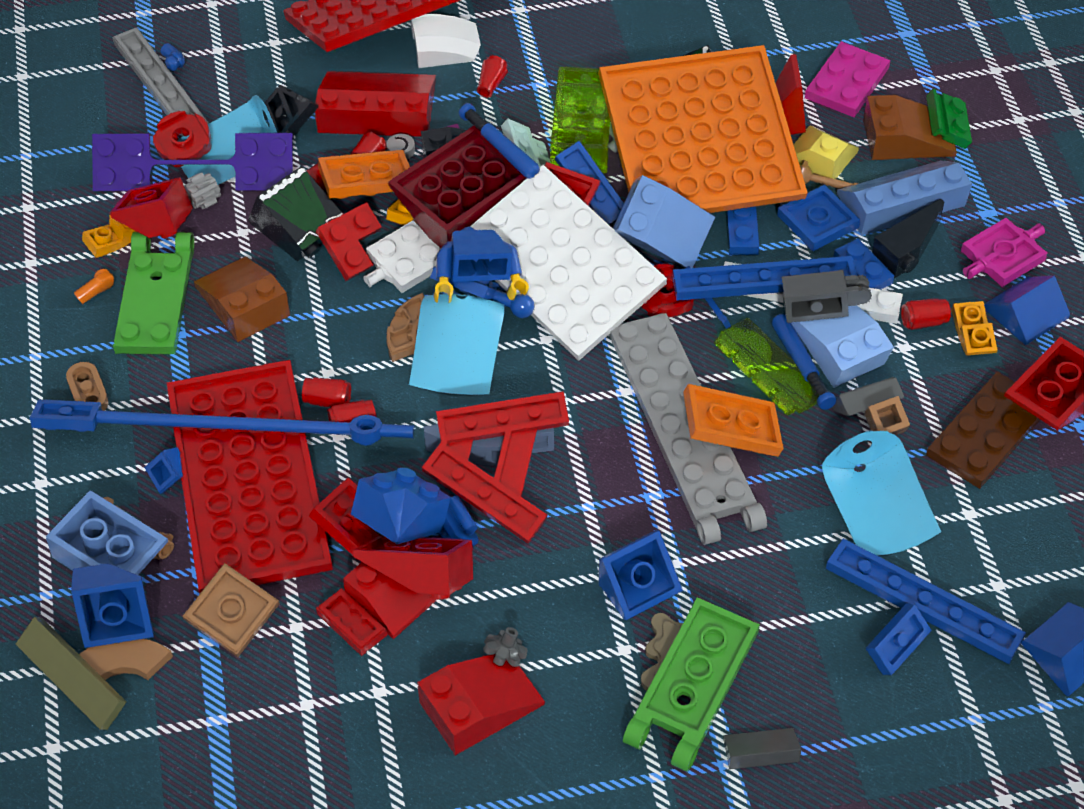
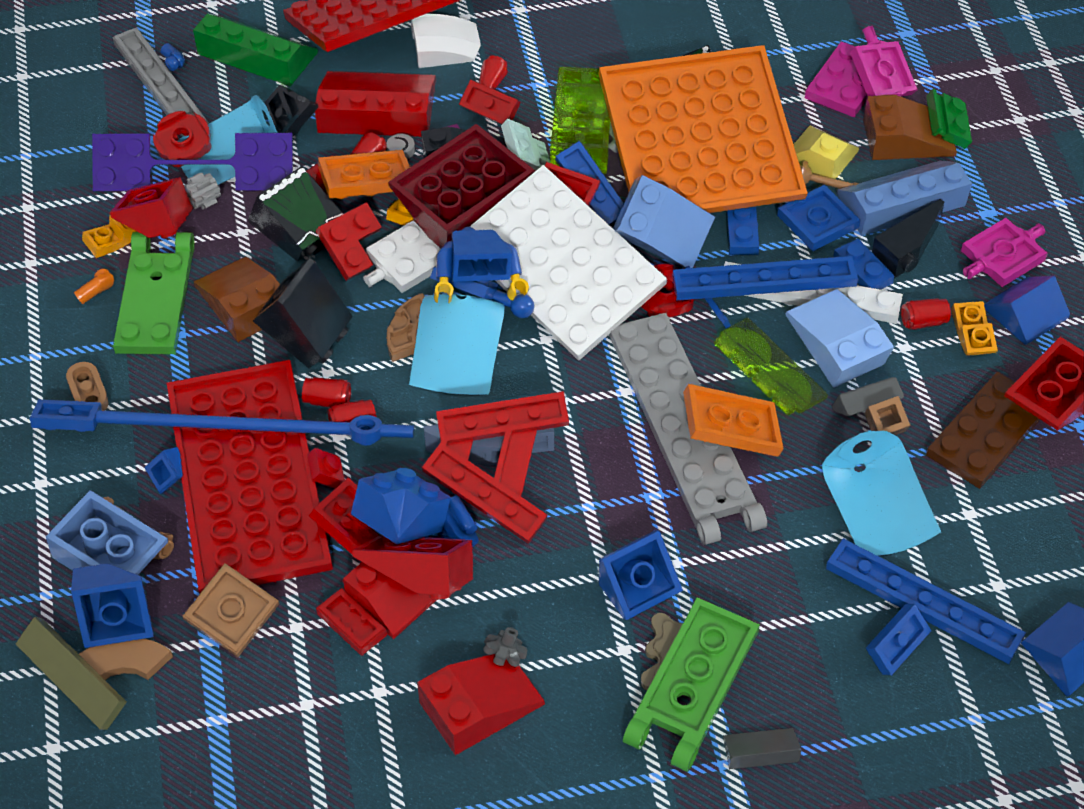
blue piece [459,103,540,179] -> none
blue piece [772,314,836,410] -> none
red slope [776,54,806,135] -> none
dark grey hinge [782,270,872,323] -> none
none -> green slope [193,13,318,86]
none -> black slope [253,258,353,368]
none -> red plate [307,448,345,489]
none -> red plate [459,79,521,125]
none -> dark pink plate [850,26,918,97]

